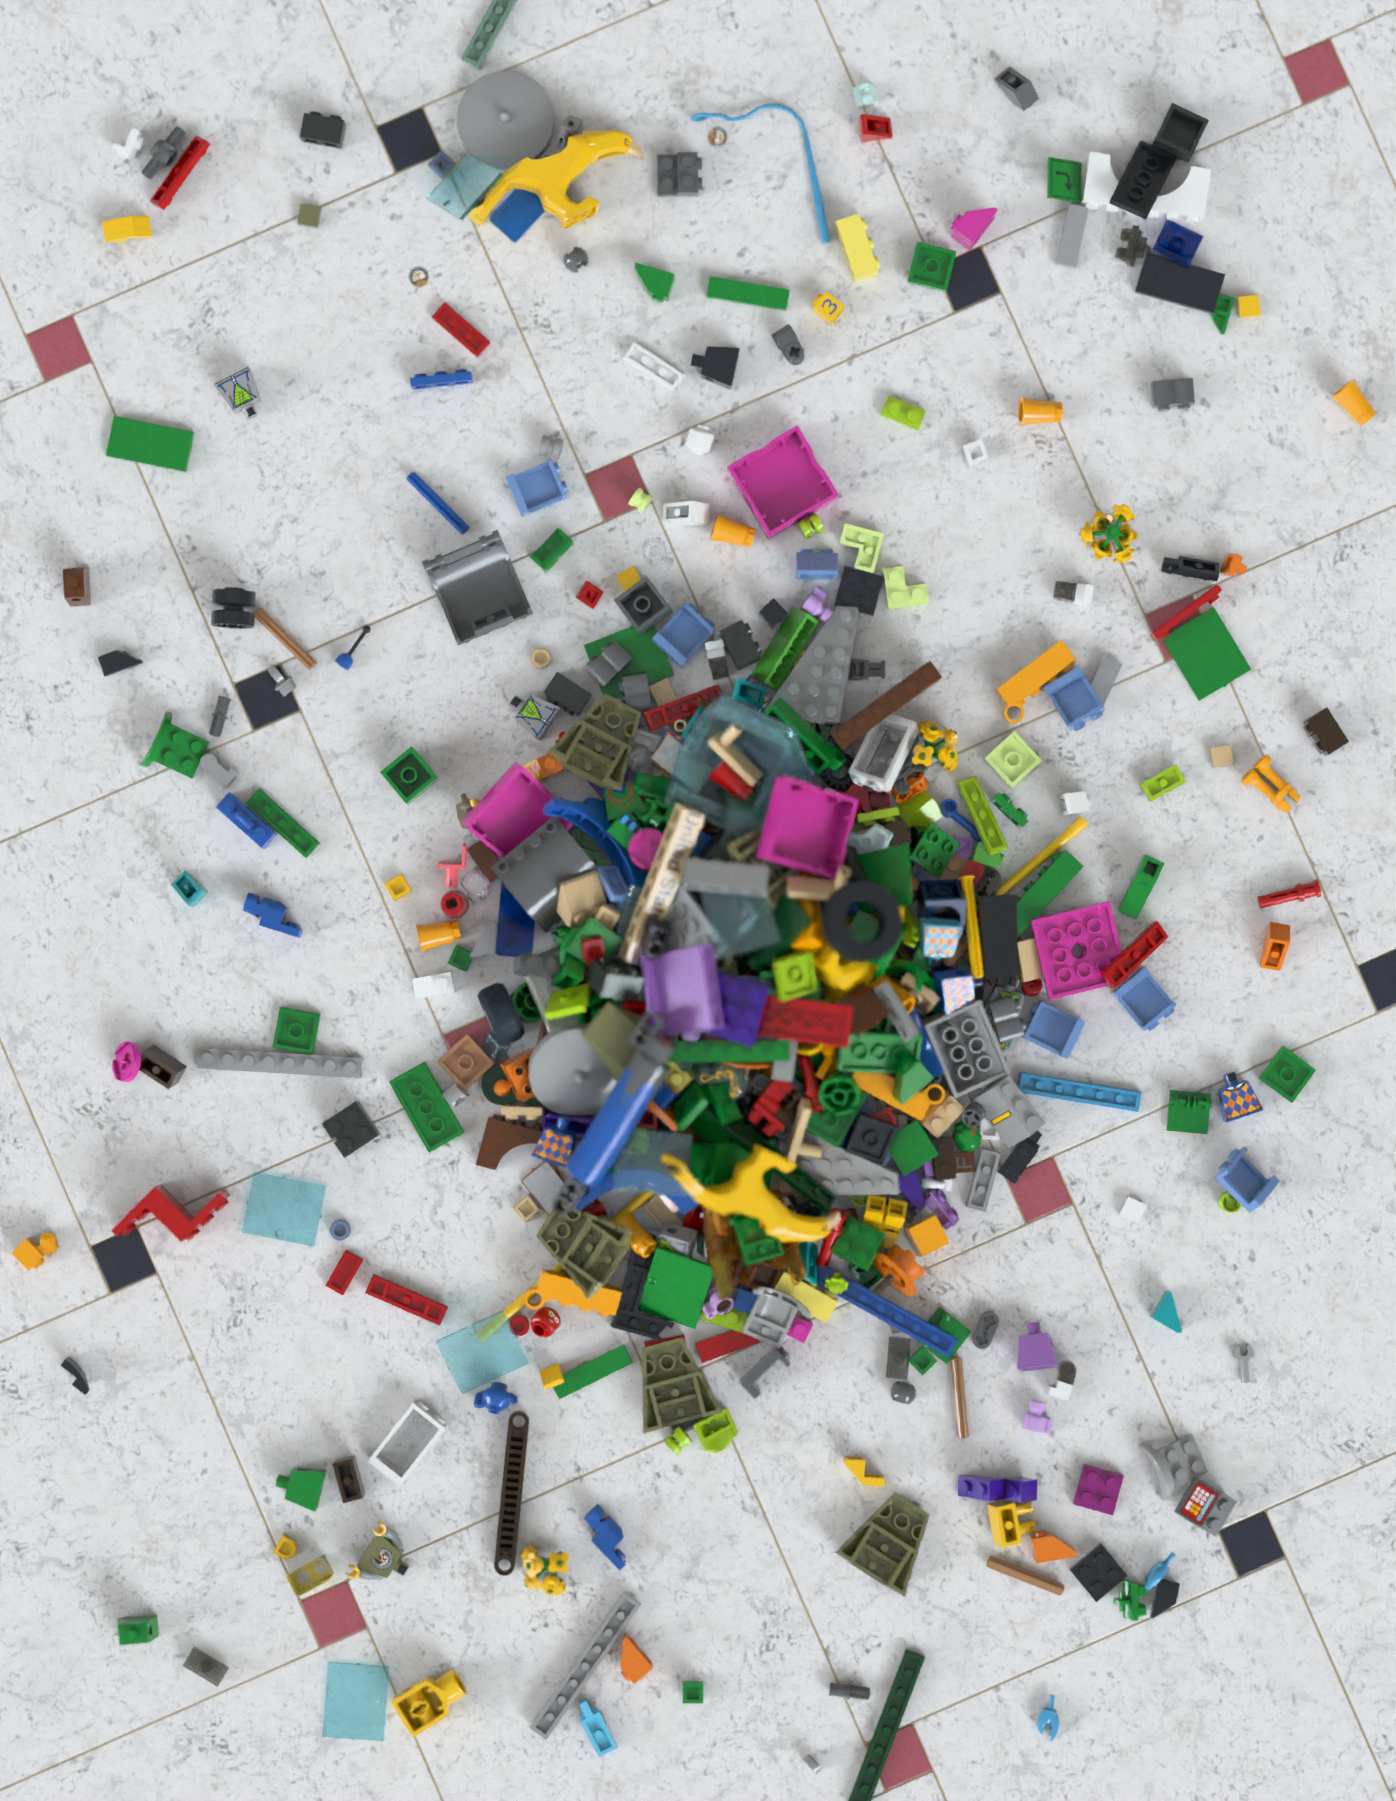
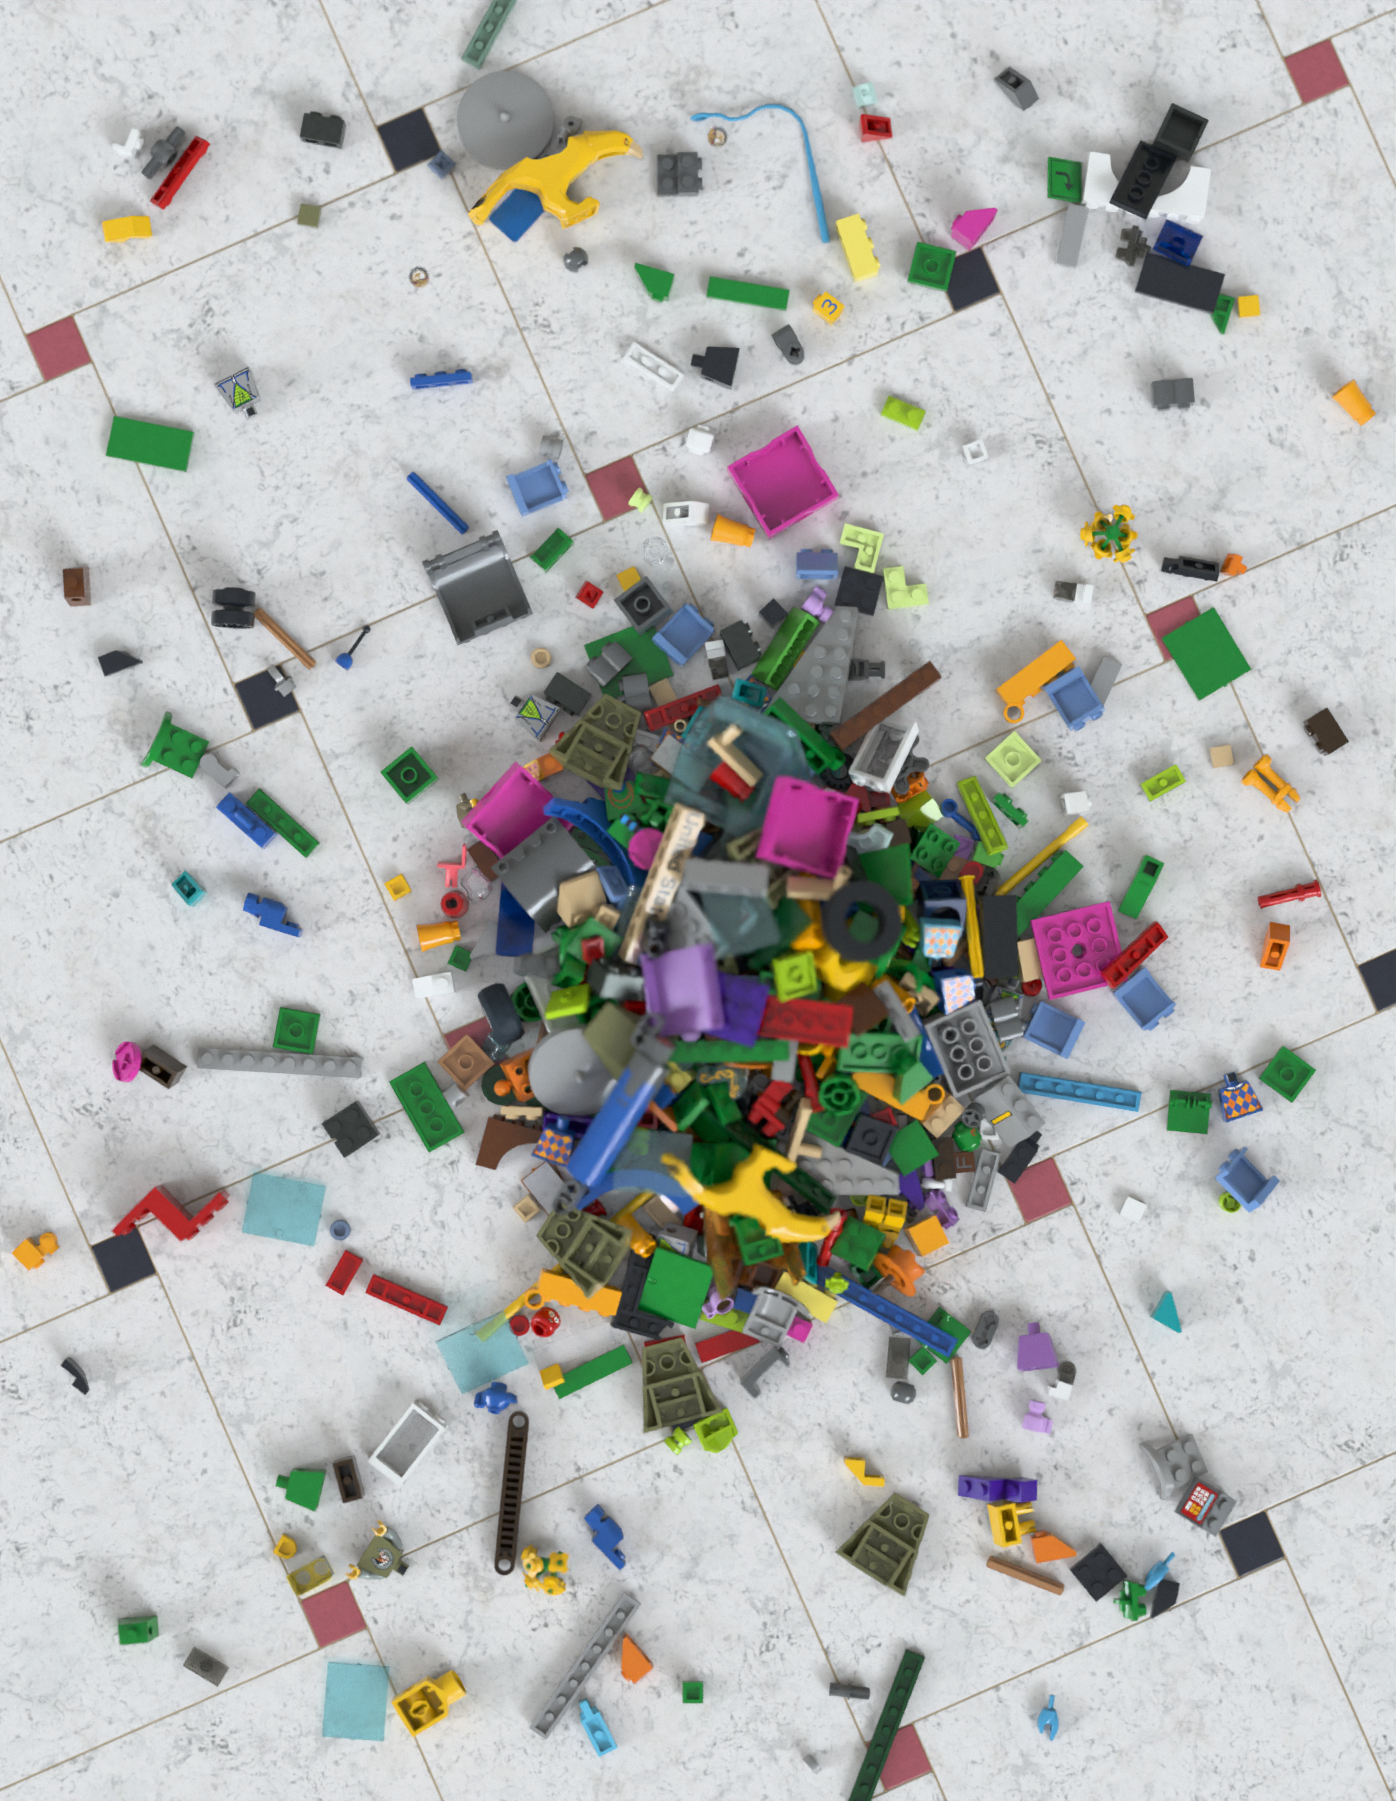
dark grey axle [209,696,231,737] -> none
clear light blue piece [427,153,503,221] -> none
red tile [432,302,491,358] -> none
lime wheel [797,512,824,540] -> none
yellow plant [912,720,959,772] -> none
light orange plant [1018,397,1063,426] -> none
magenta plate [1073,1464,1124,1515] -> none
red plate [1150,585,1222,641] -> none
light grey bar [1232,1344,1254,1383] -> none

